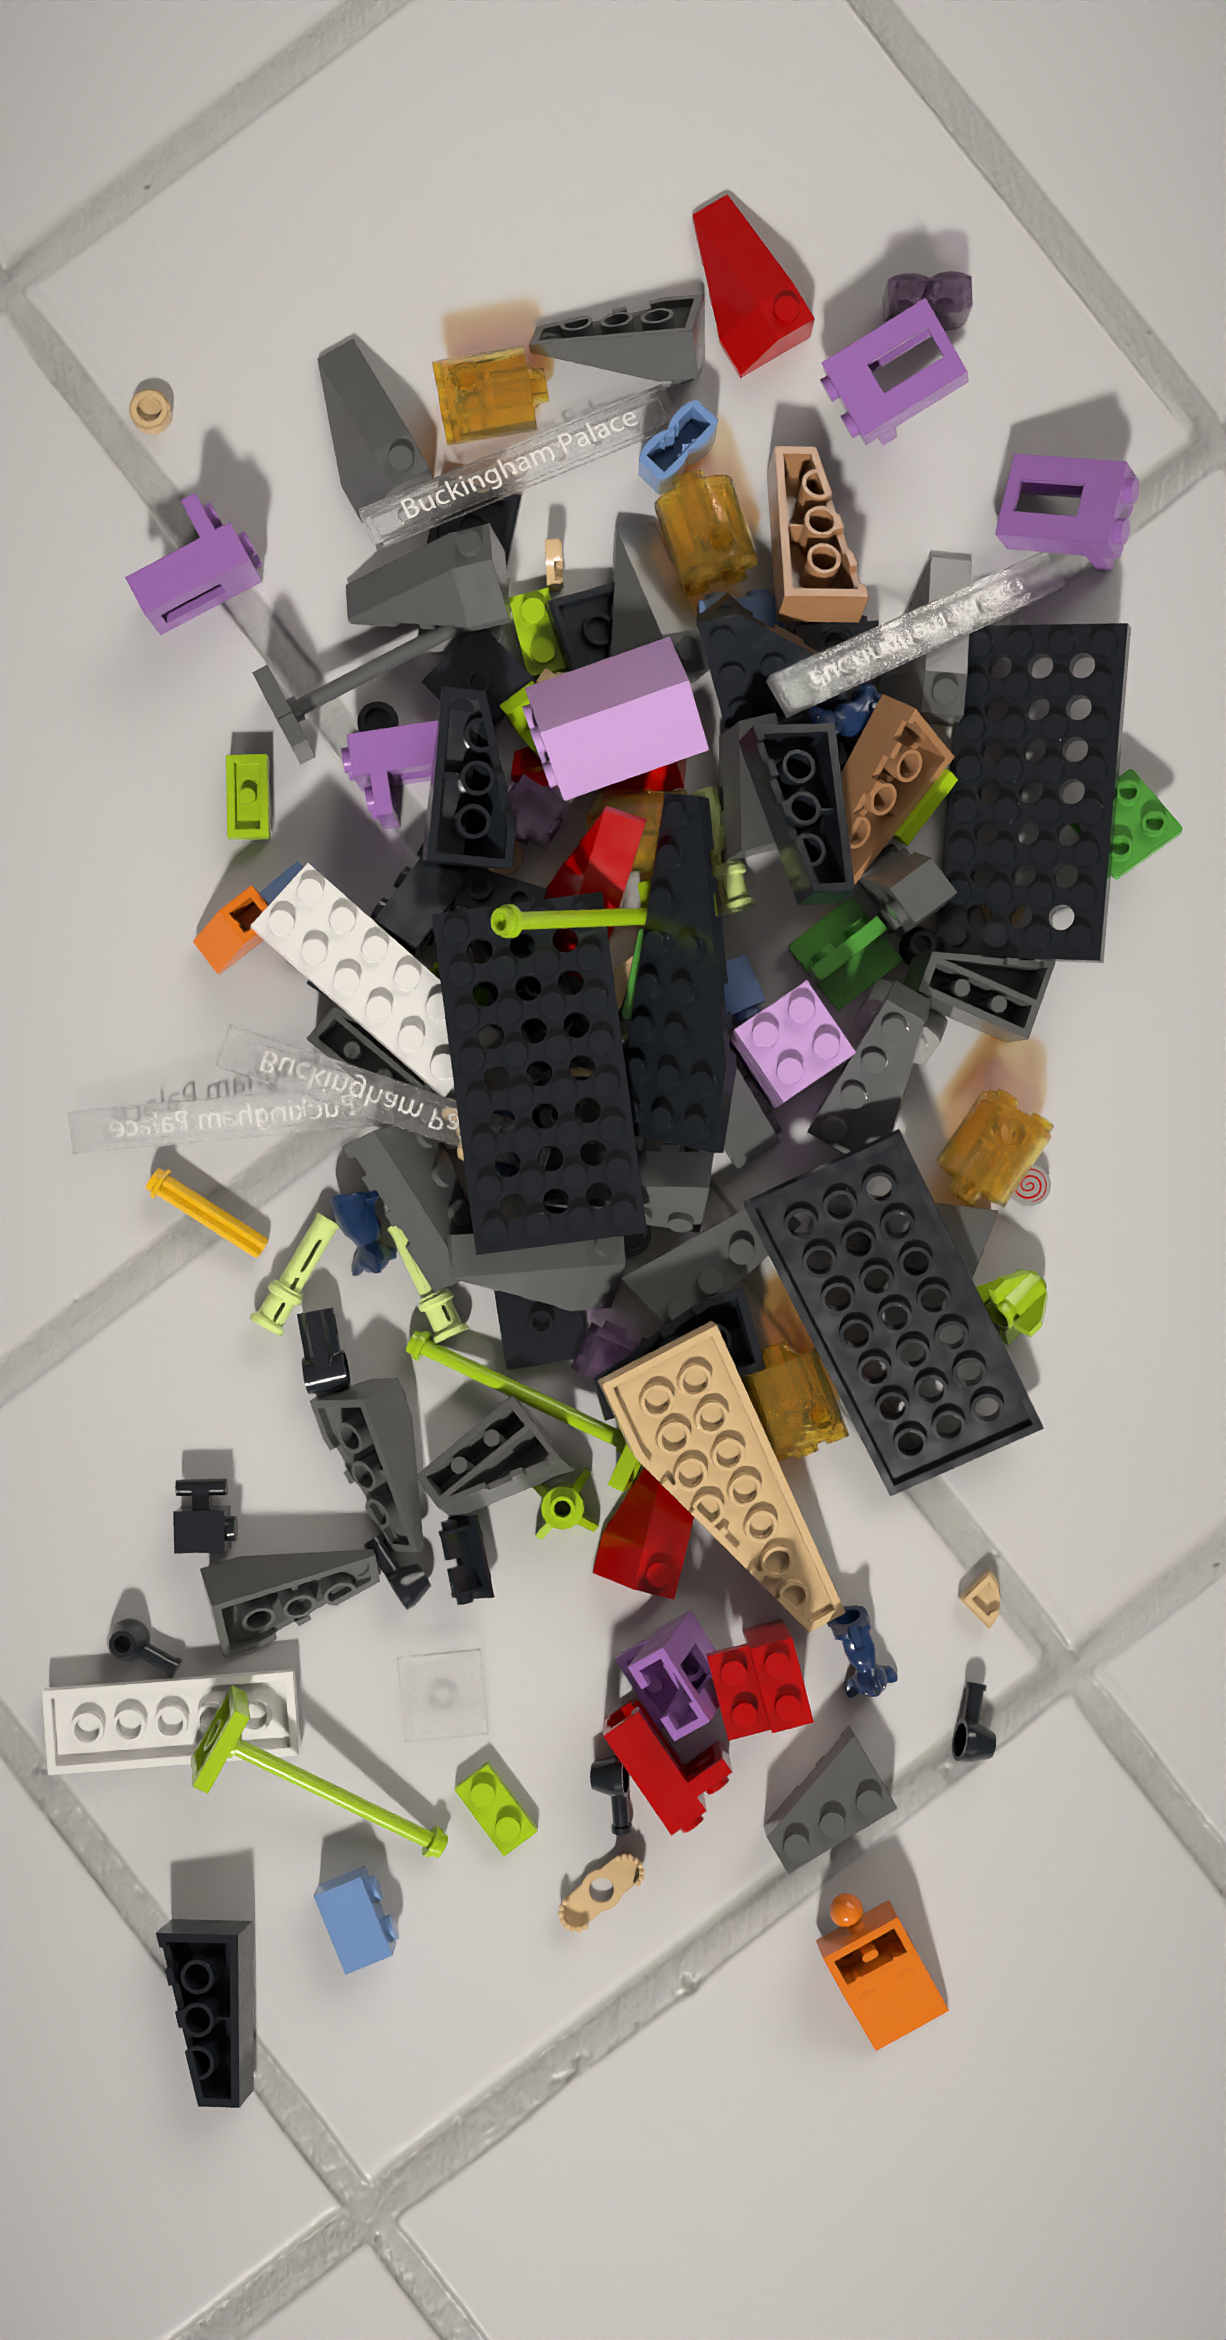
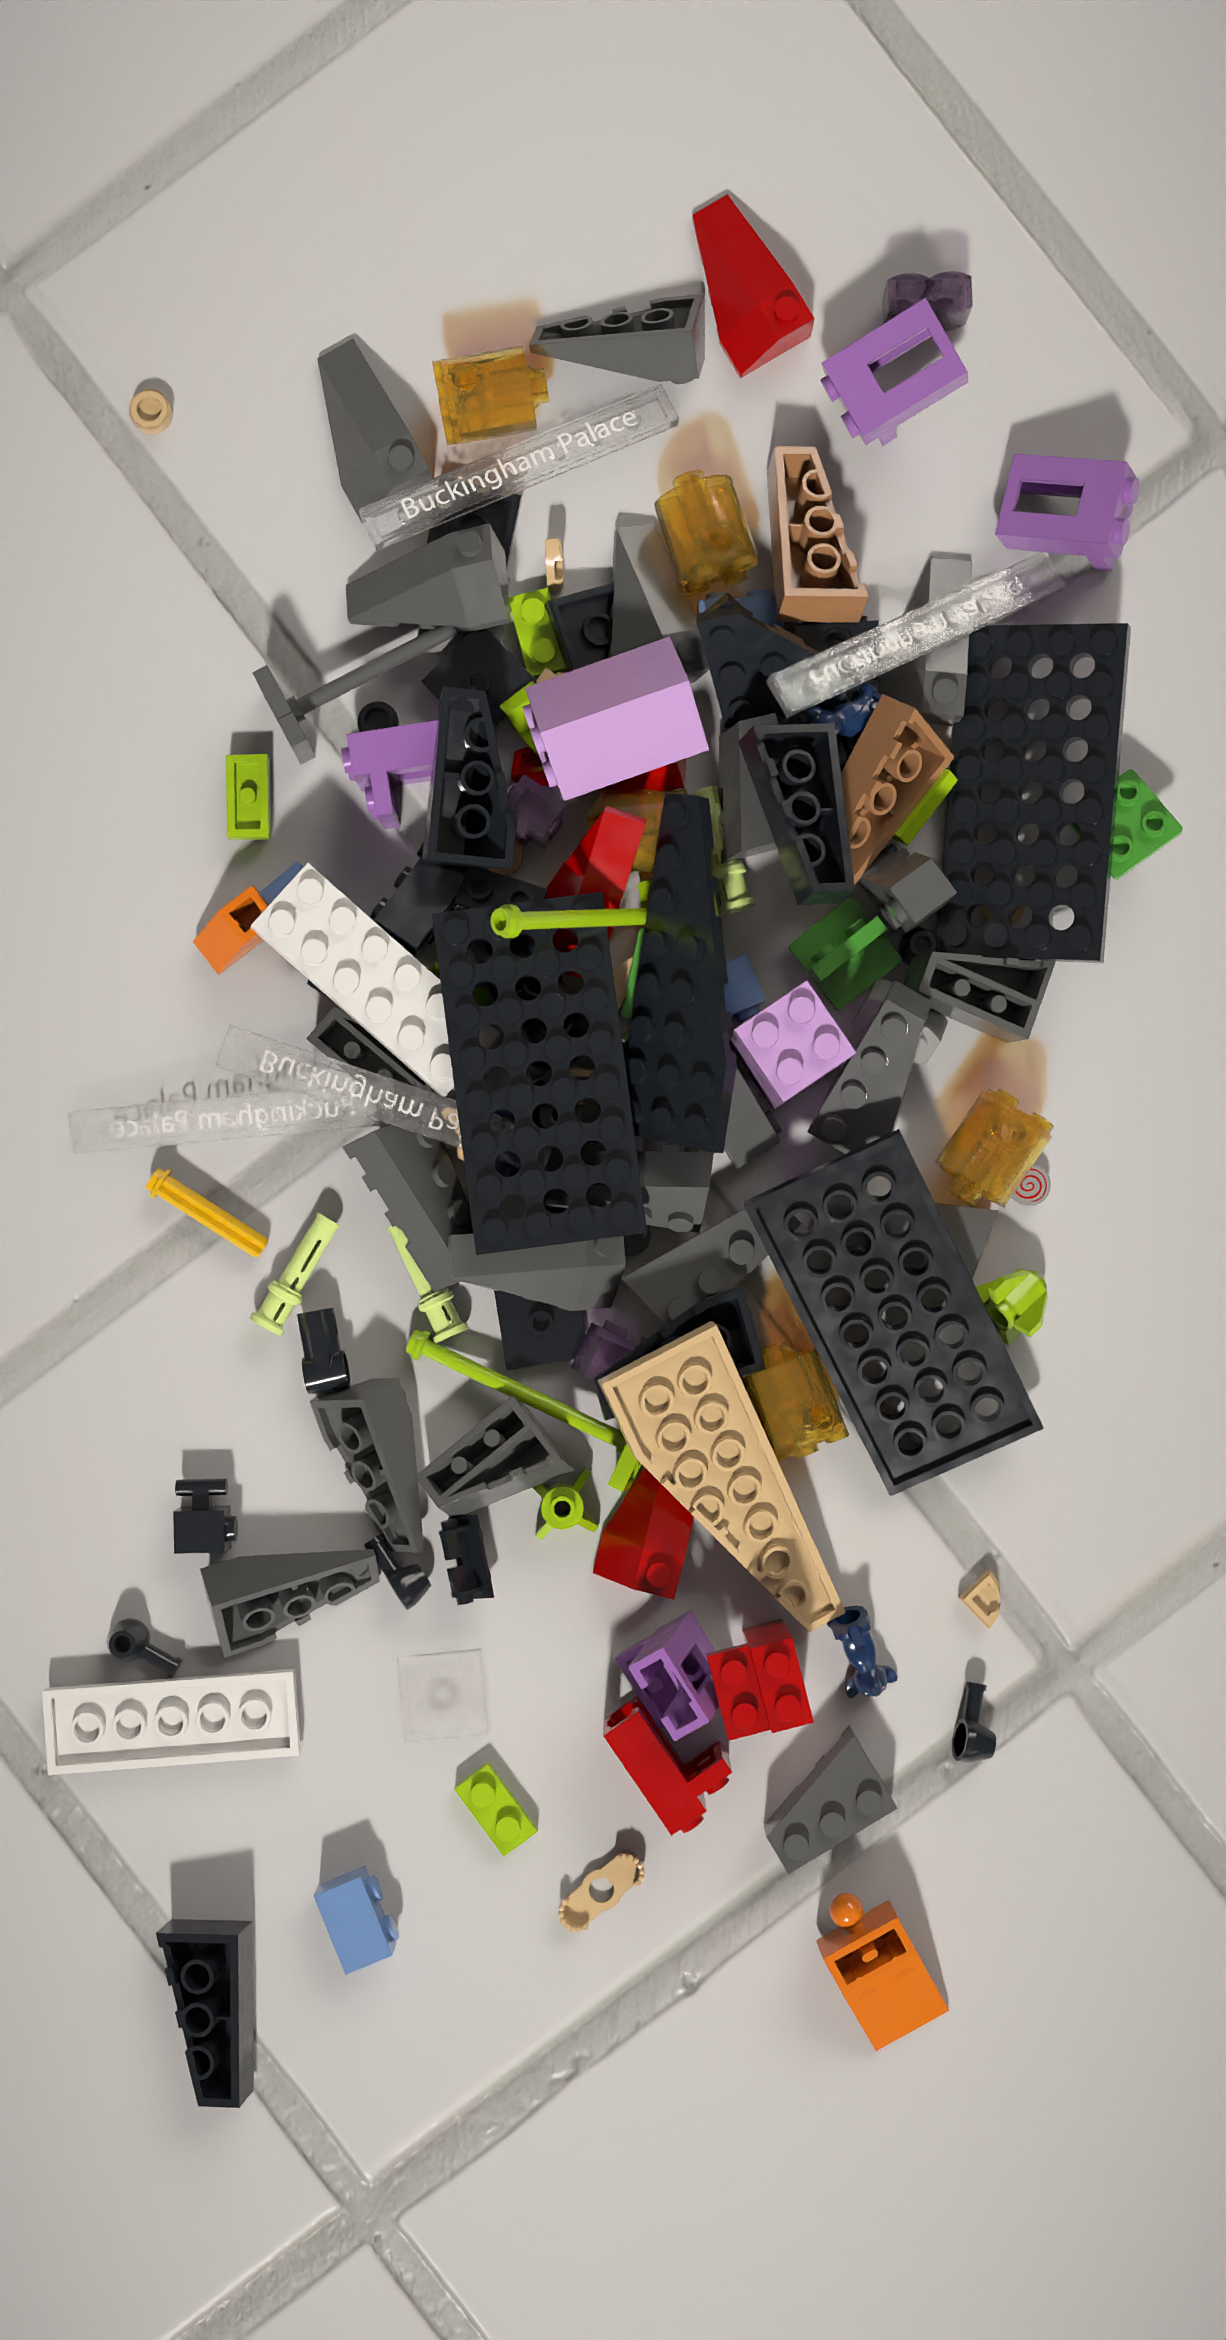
medium lavender brick [125,493,263,635] -> none
lime tile [191,1685,449,1858] -> none
dark blue animal [329,1191,397,1276] -> none
black bar [590,1755,632,1835] -> none
medium blue brick [638,399,718,495] -> none

